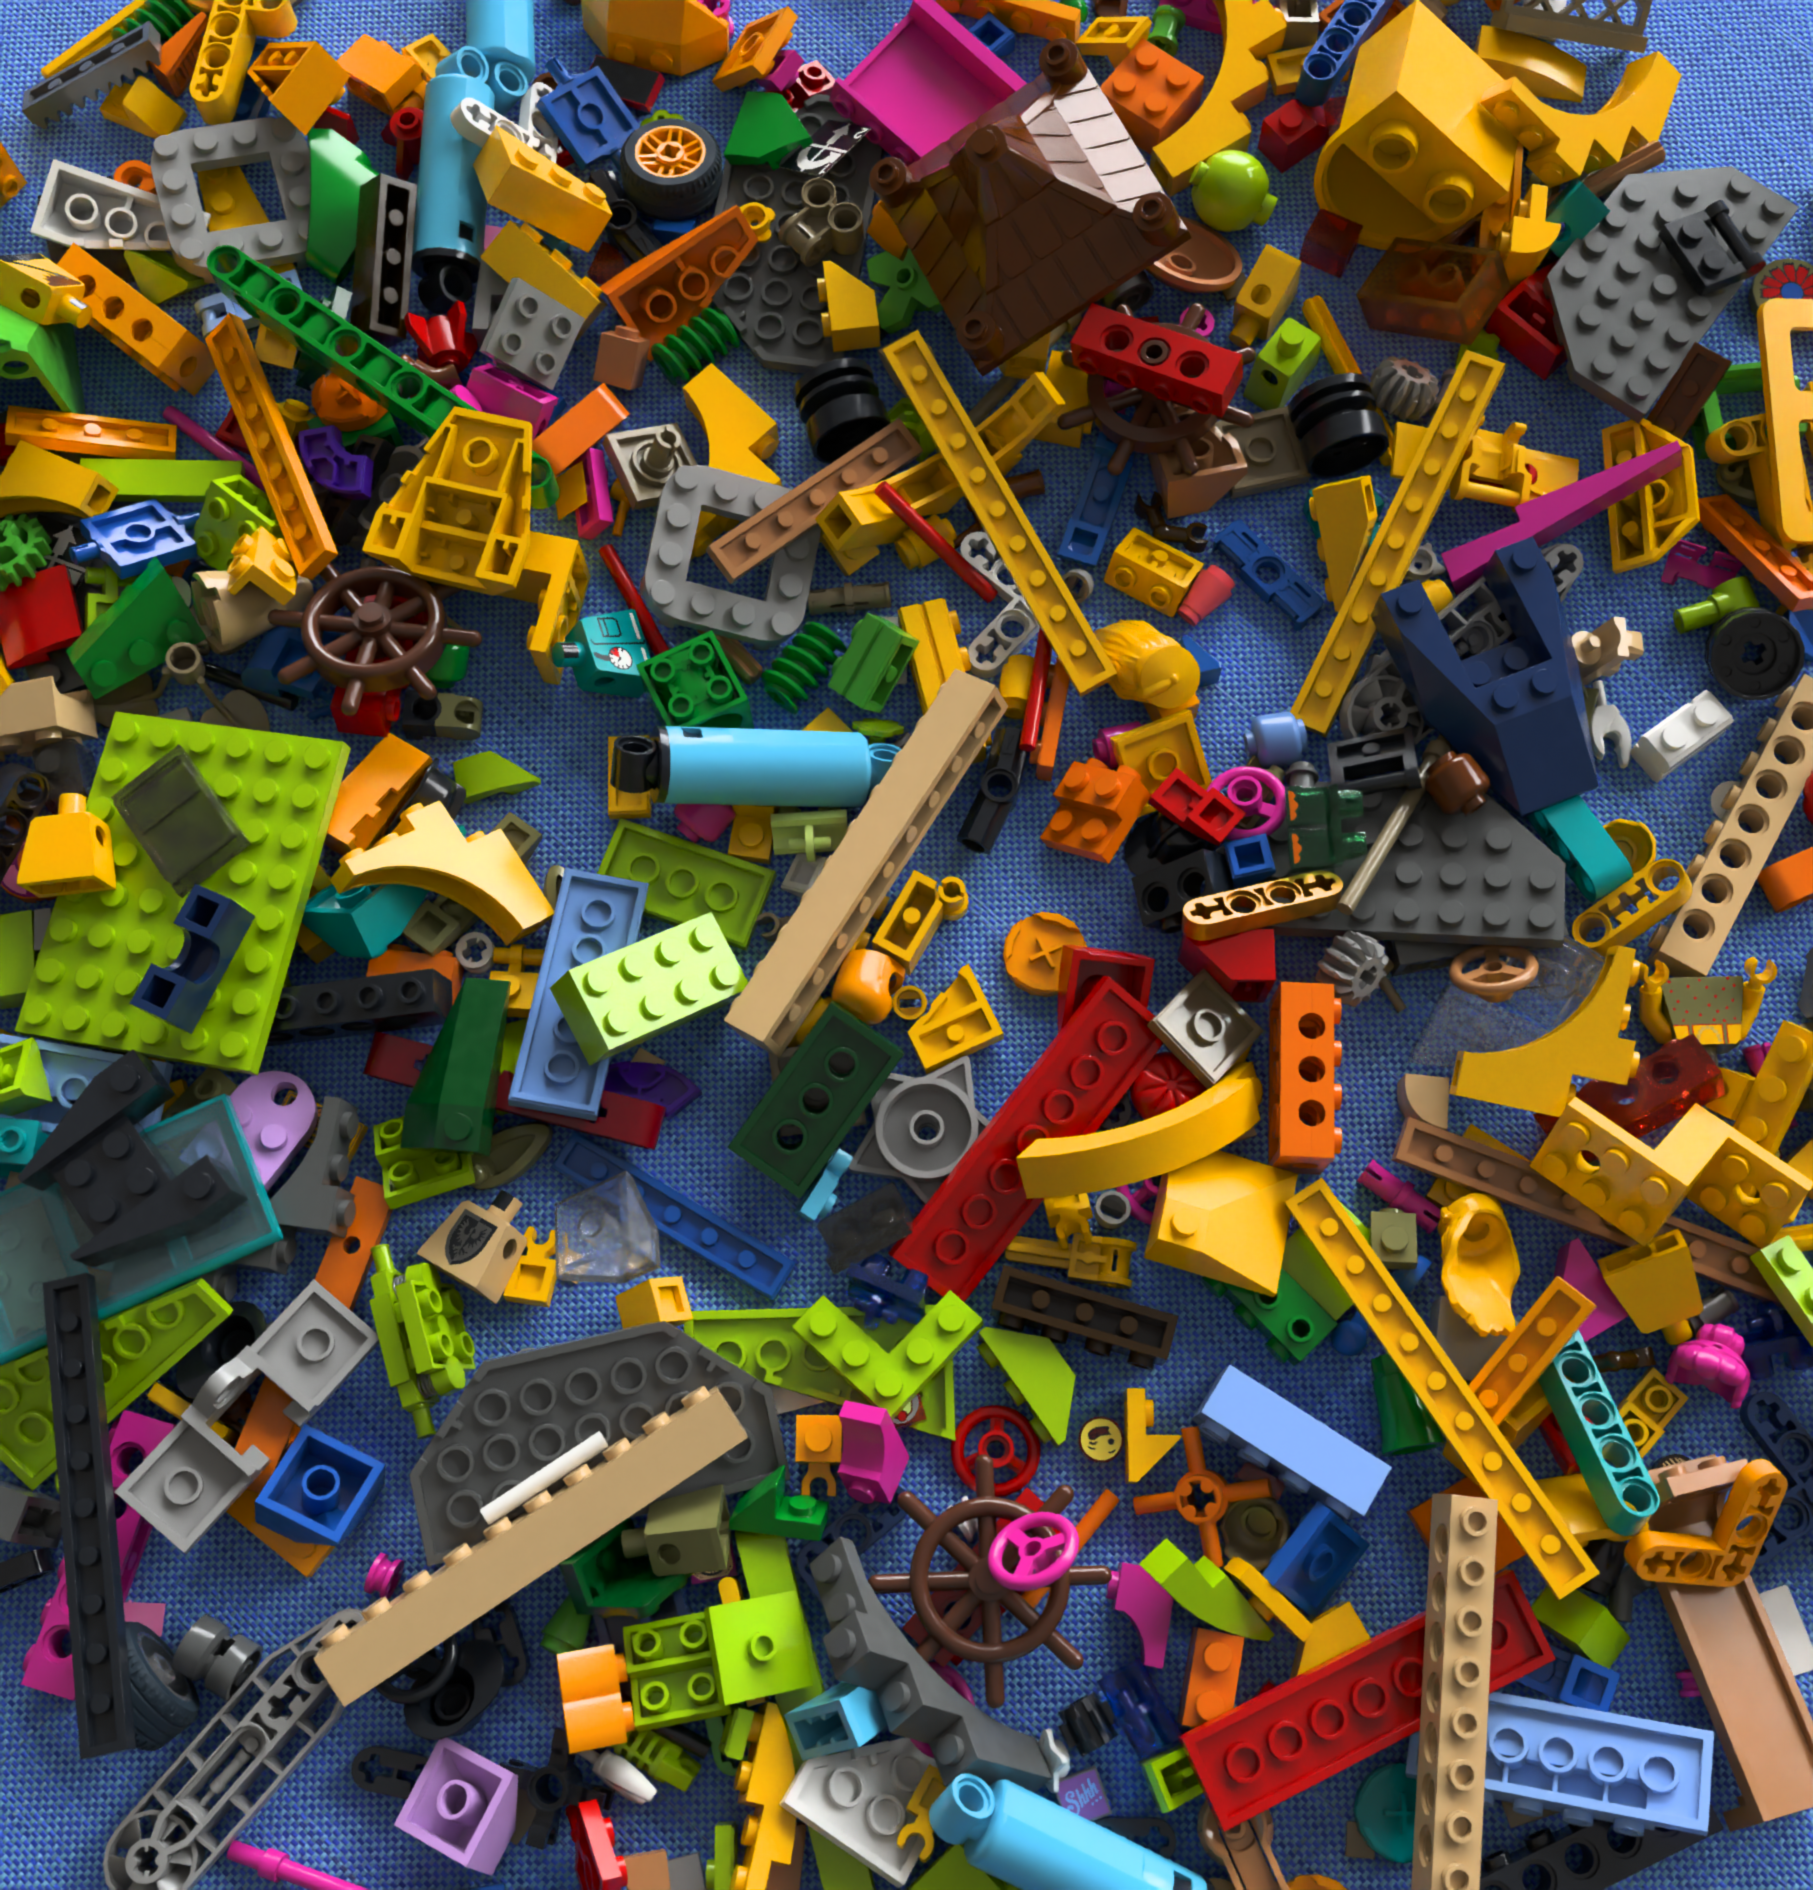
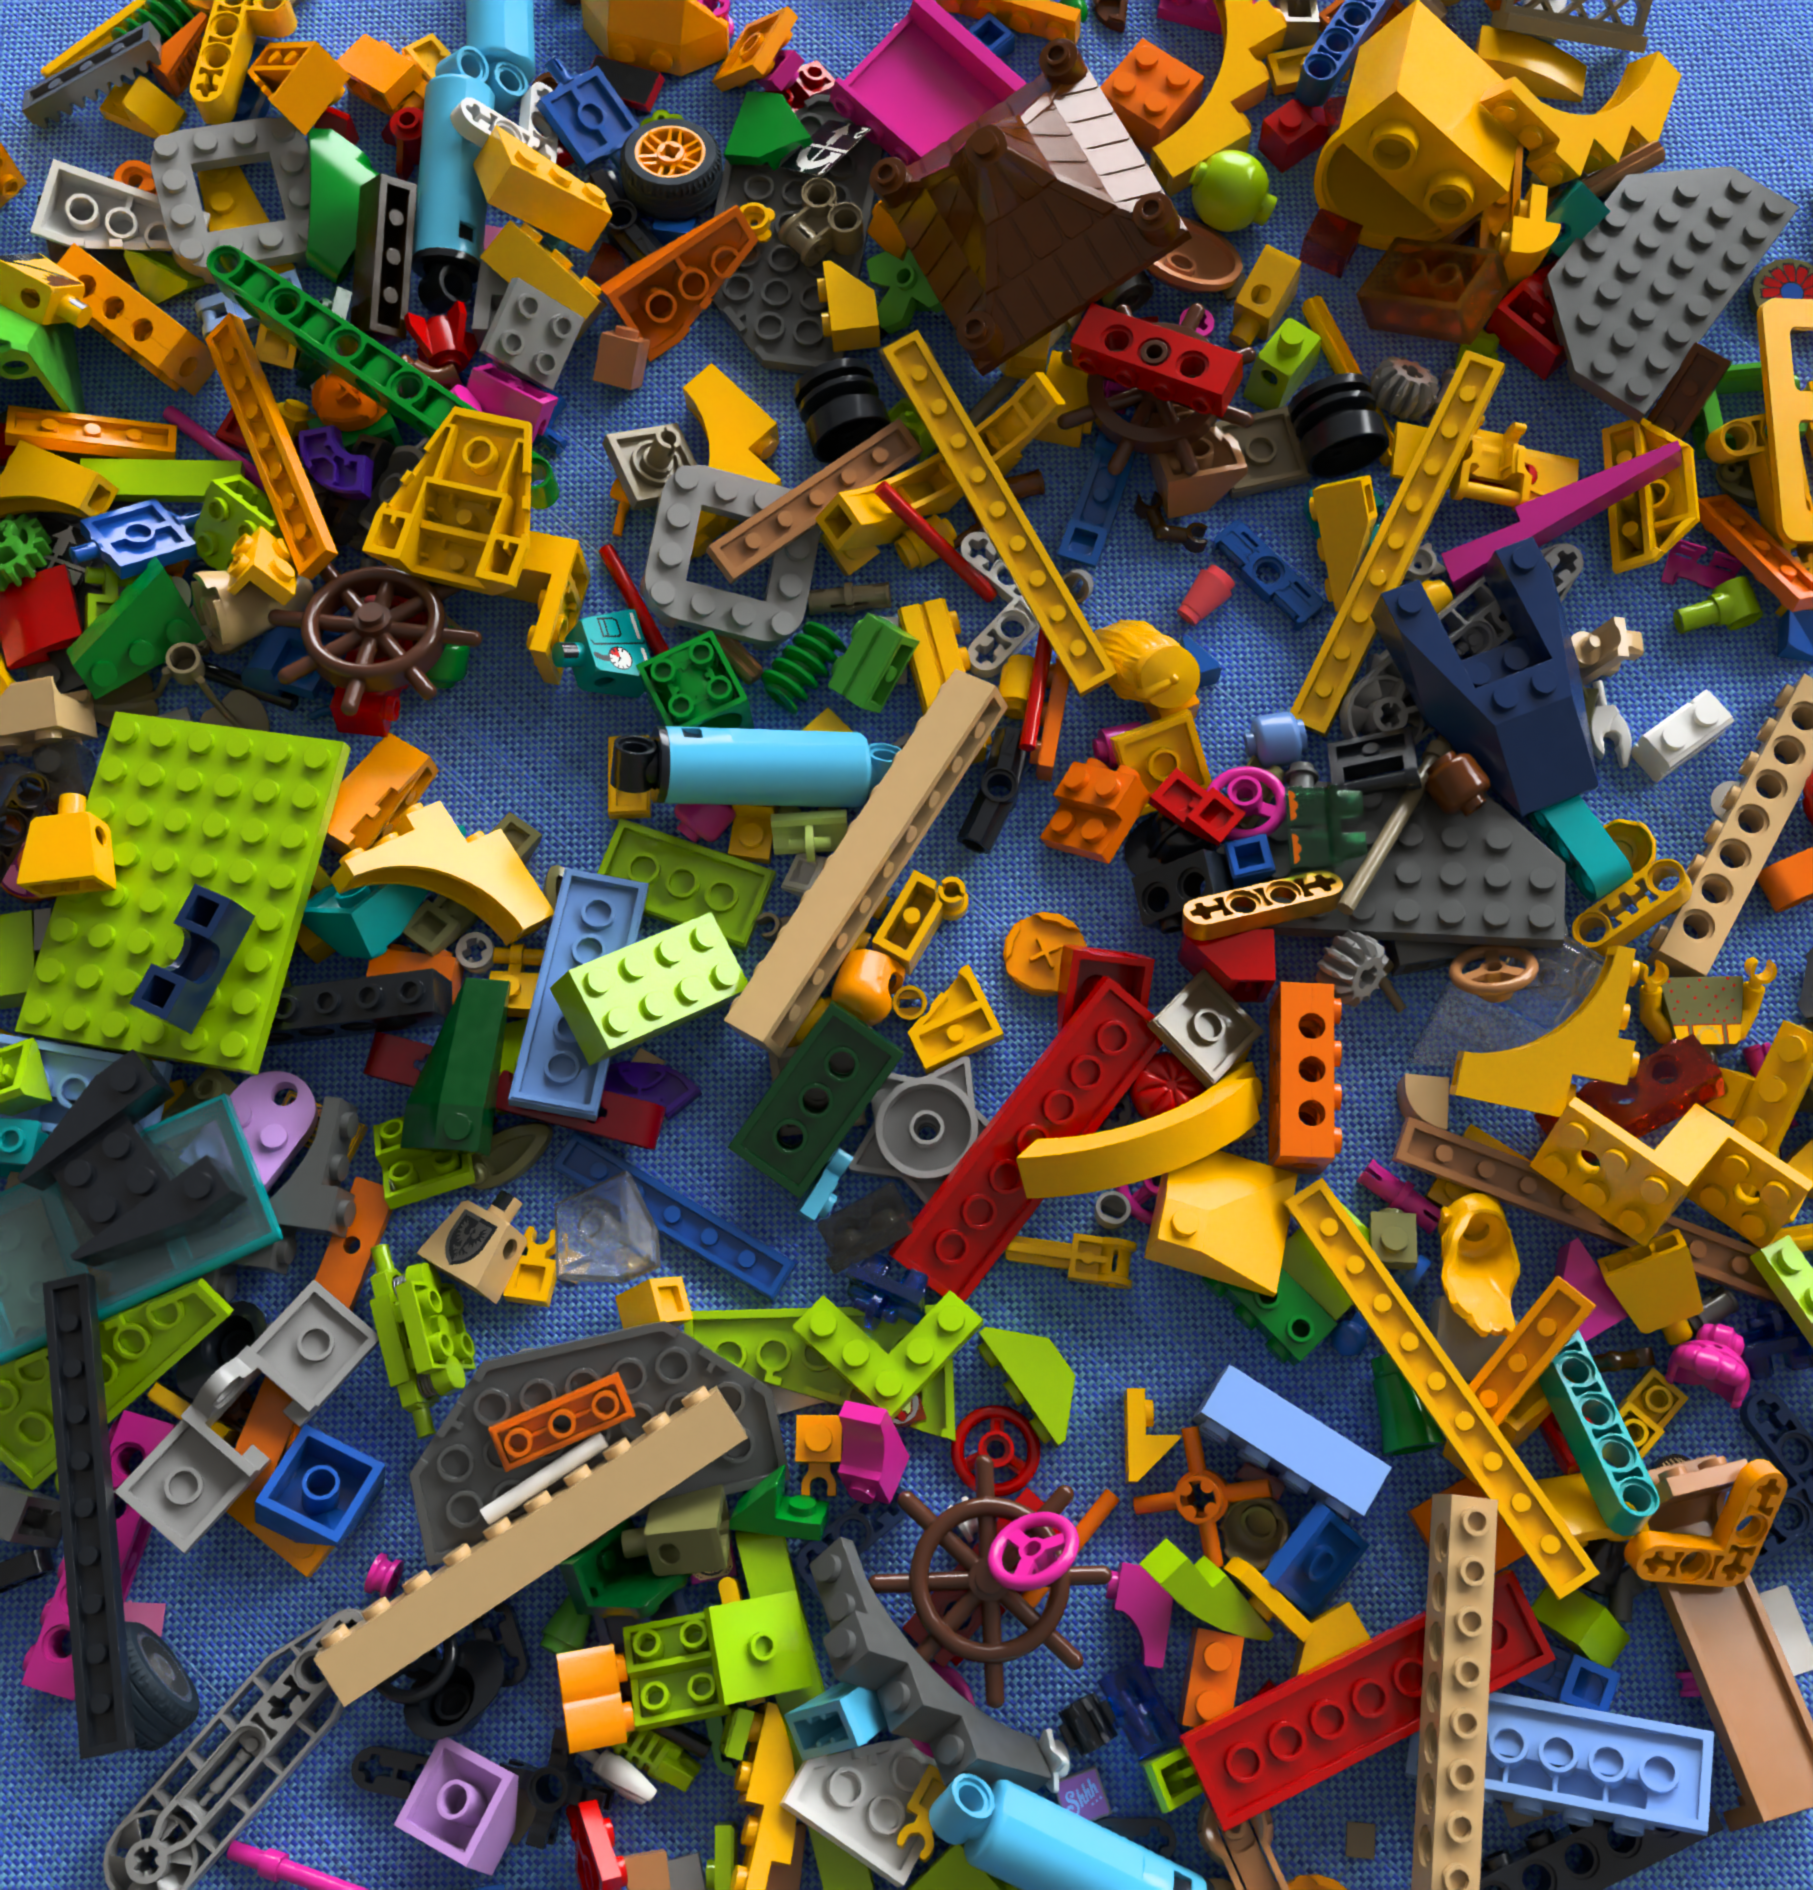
clear smoke piece [111,744,251,898] -> none
dark grey wheel [171,1614,263,1701] -> none
black piece [383,758,466,837] -> none
leg [402,690,484,740] -> none
lime slope [452,751,541,804] -> none
orange beam [532,383,630,478] -> none
yellow sticker [556,461,588,521] -> none
dark pink plate [569,447,614,540] -> none
green piece [651,306,741,386] -> none
lime plant [852,718,904,745] -> none
dark brown brick [990,1265,1179,1370] -> none
yellow plate [1043,1193,1093,1250] -> none
yellow slope [1075,16,1152,69] -> none
light yellow tile [1078,1416,1124,1463] -> none
yellow bracket [1103,527,1204,617] -> none
bright green bush [1147,5,1186,57] -> none
teal tile [1353,1762,1417,1863] -> none
black plate [1658,200,1766,296] -> none
black wheel [1704,607,1805,700] -> none
none -> orange tile [488,1372,636,1472]

